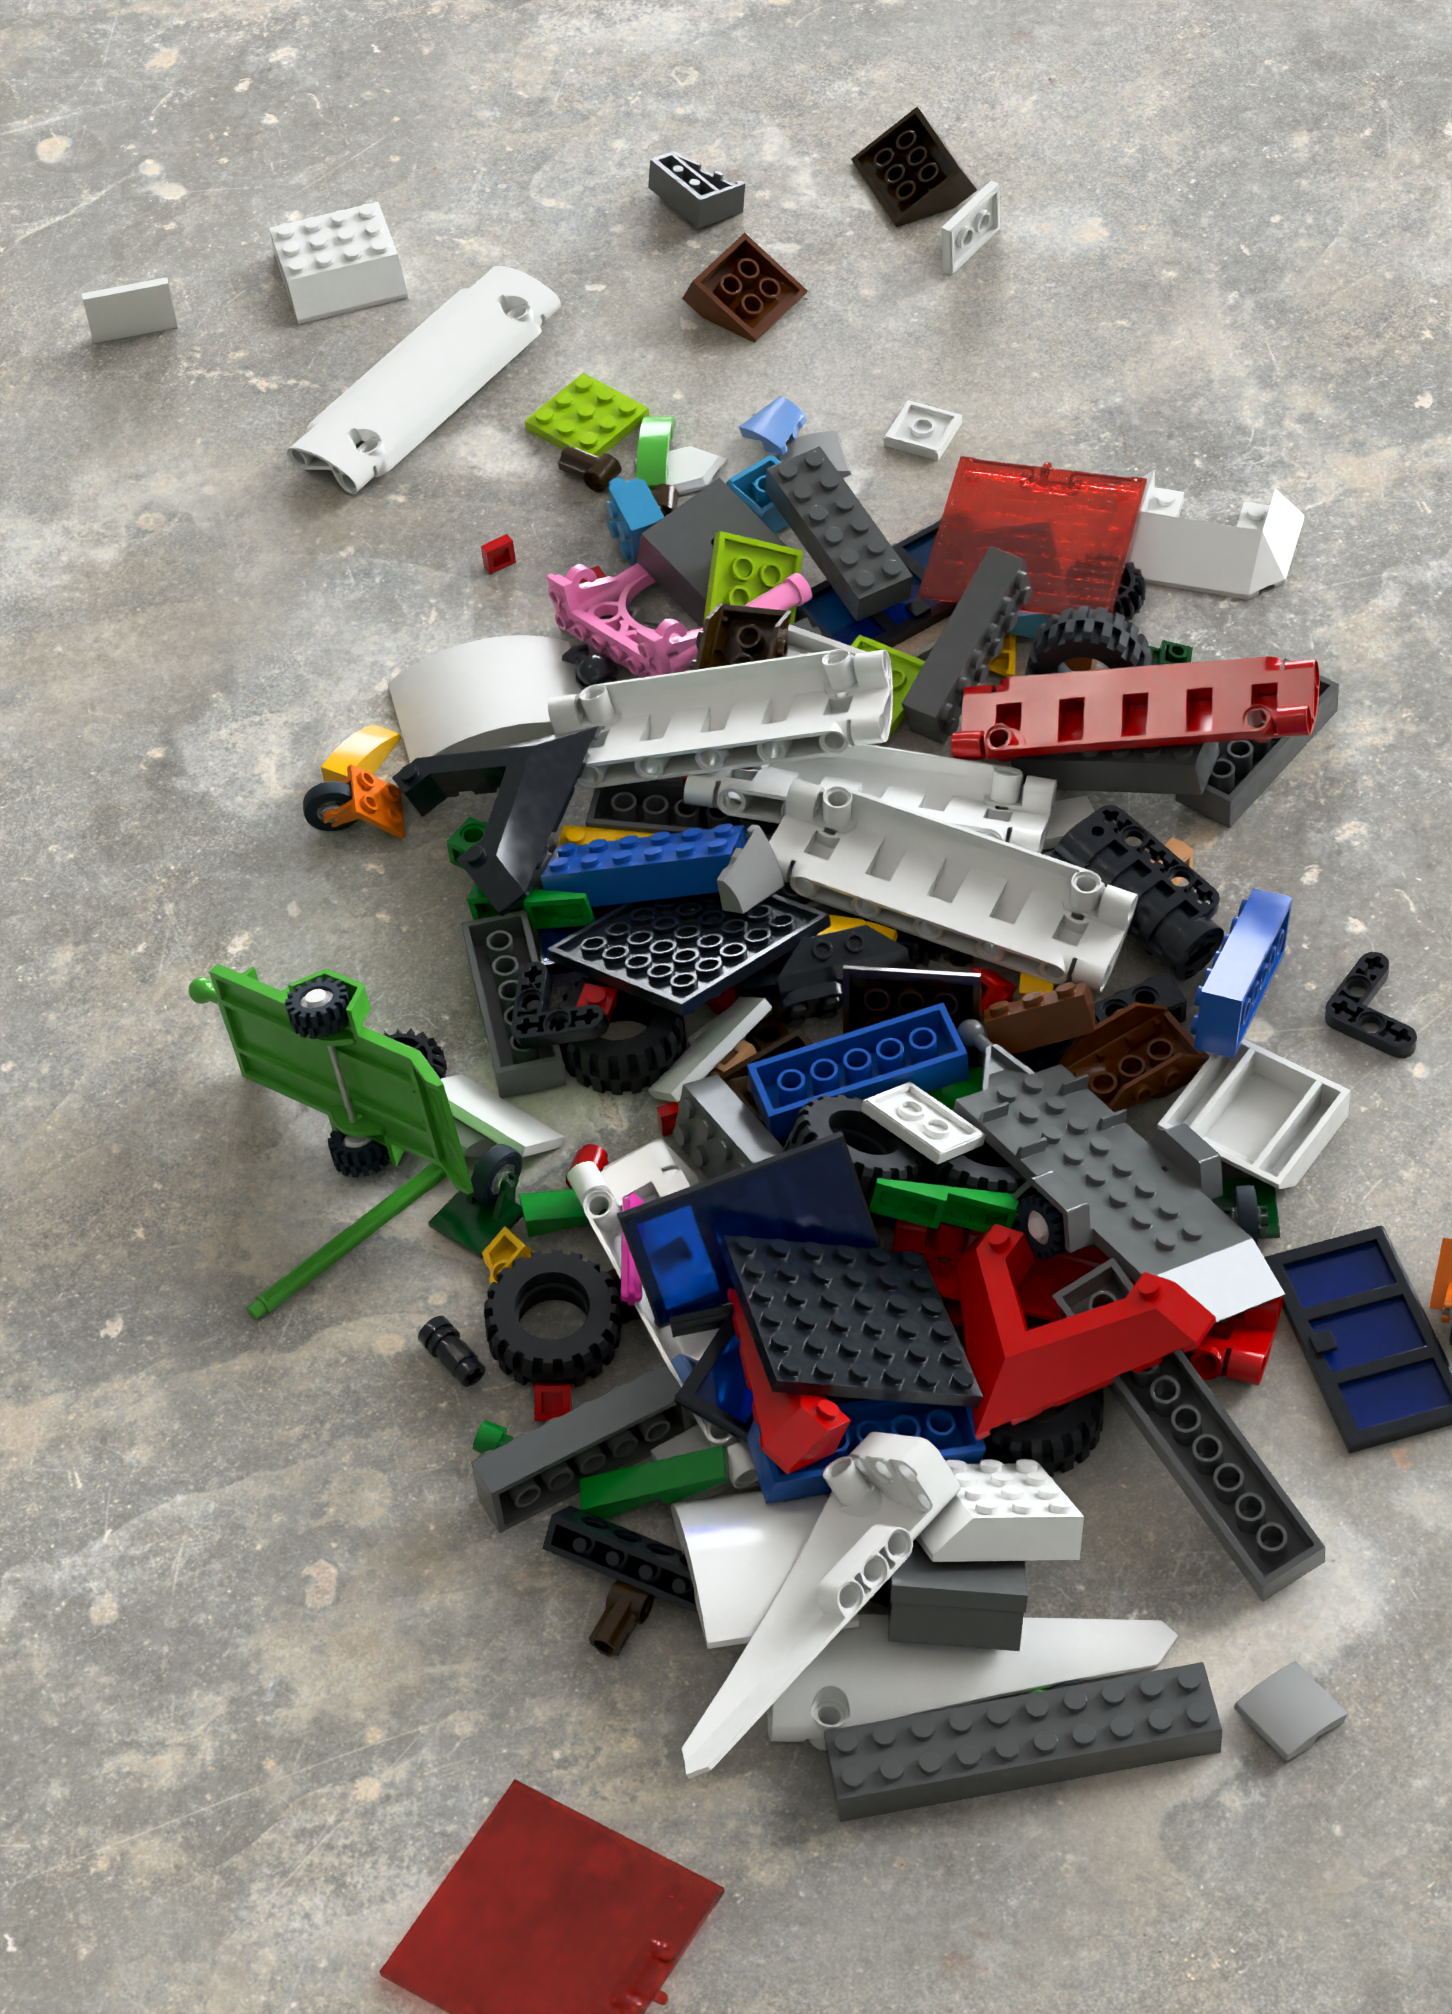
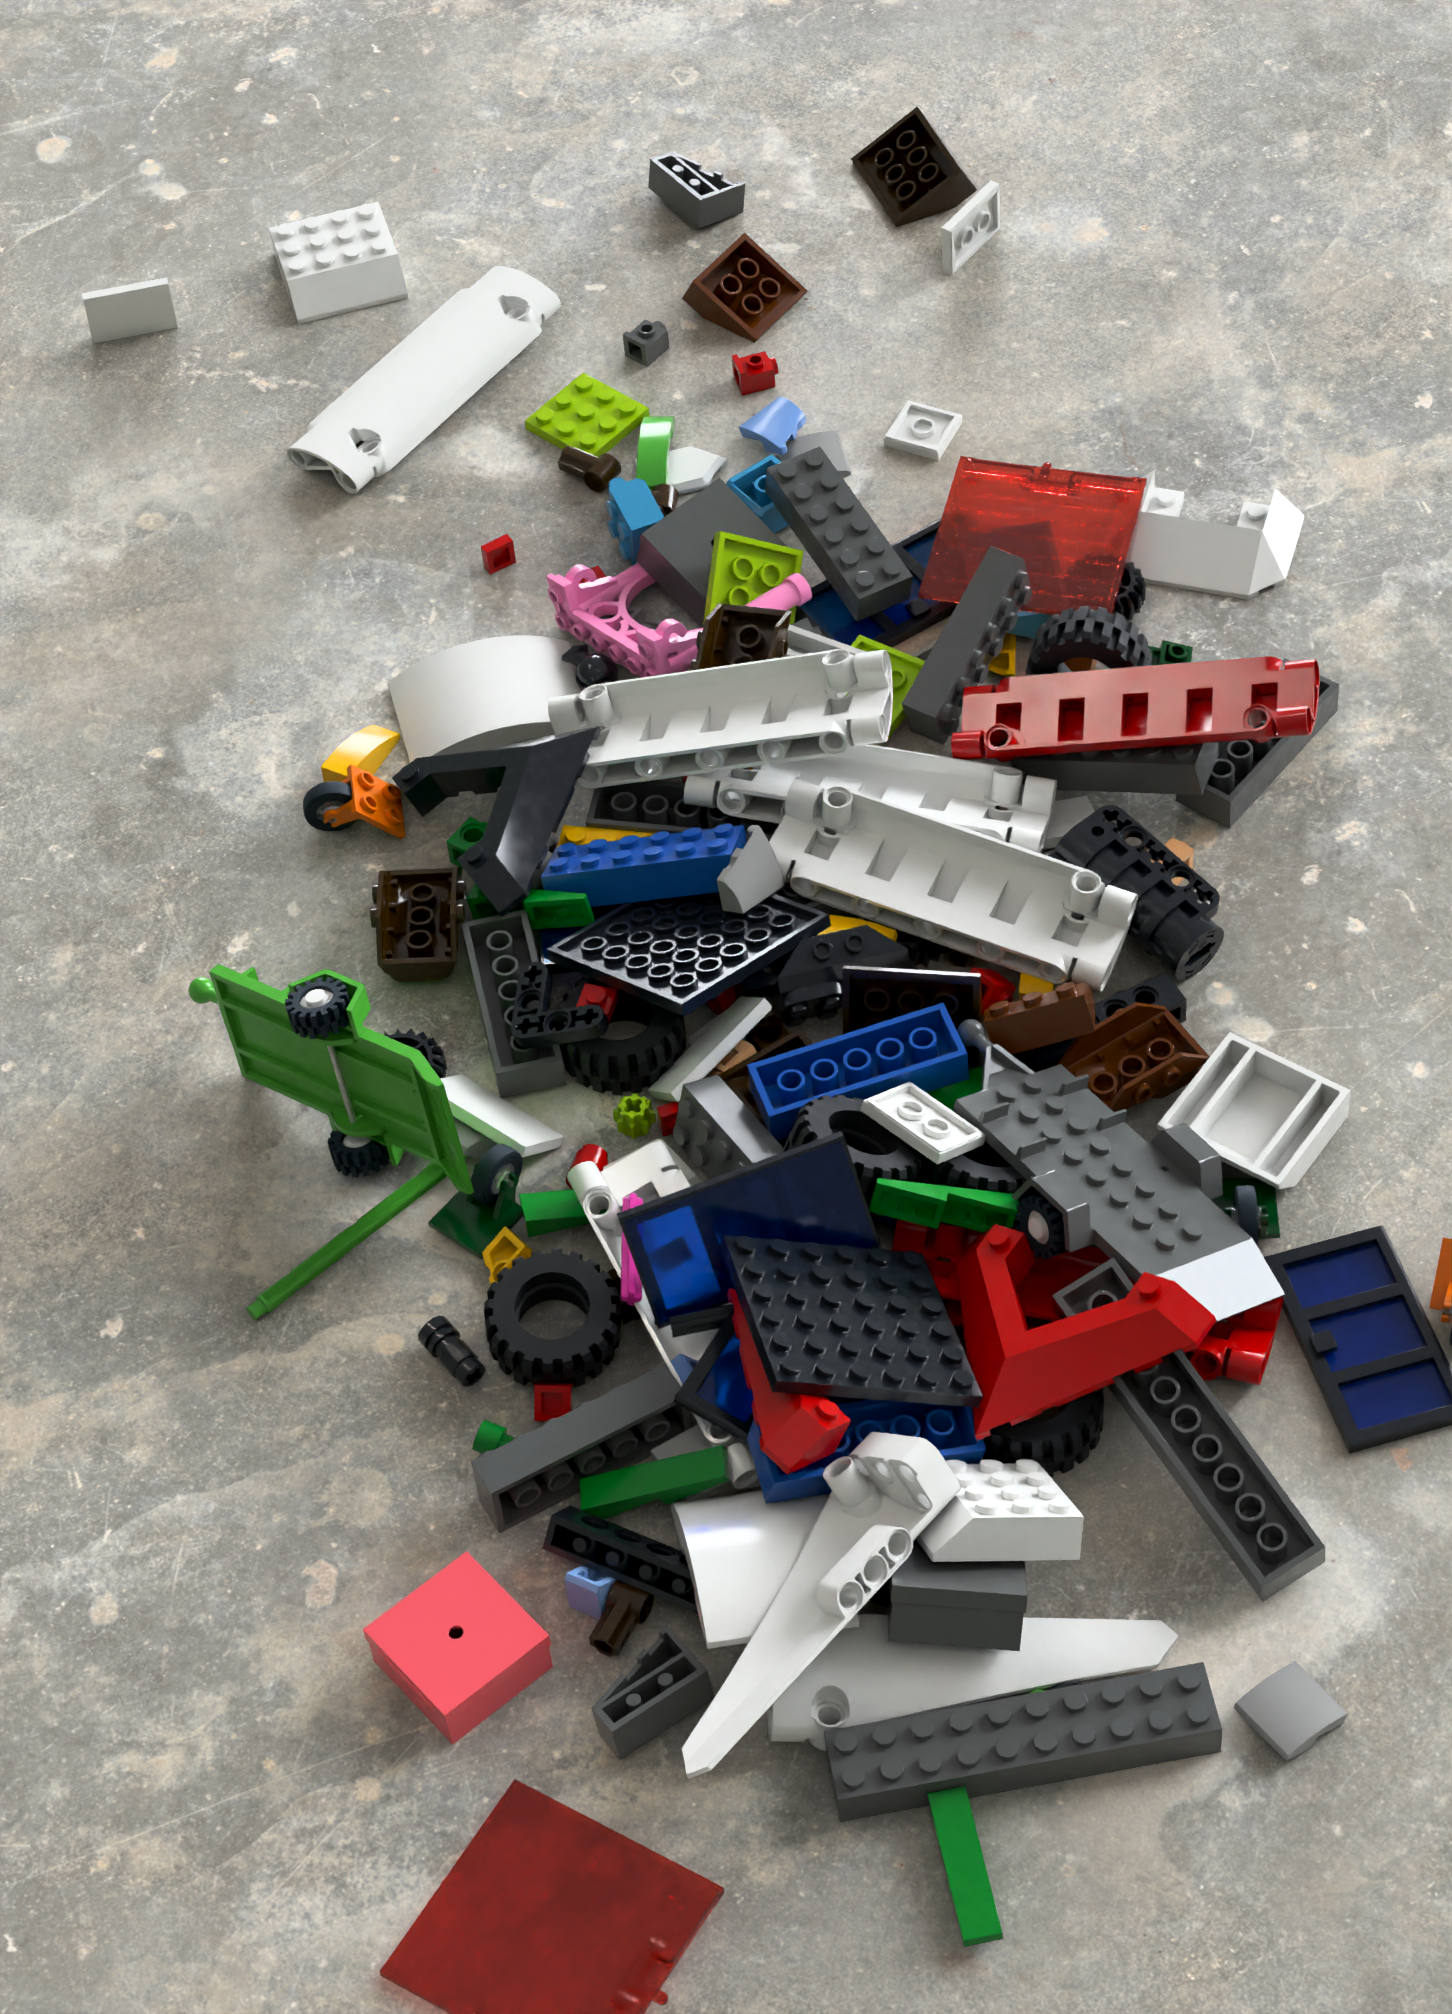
brick [1191,888,1293,1058] -> none
black beam [1325,952,1417,1058] -> none
none -> coral container [363,1551,553,1744]
none -> dark brown slope [370,867,466,982]
none -> light blue slope [564,1565,617,1620]
none -> dark grey wedge [591,1625,715,1760]
none -> lime gear [613,1093,656,1139]
none -> dark grey brick [623,320,669,367]
none -> red brick [731,351,779,396]
none -> green slope [927,1786,1003,1947]

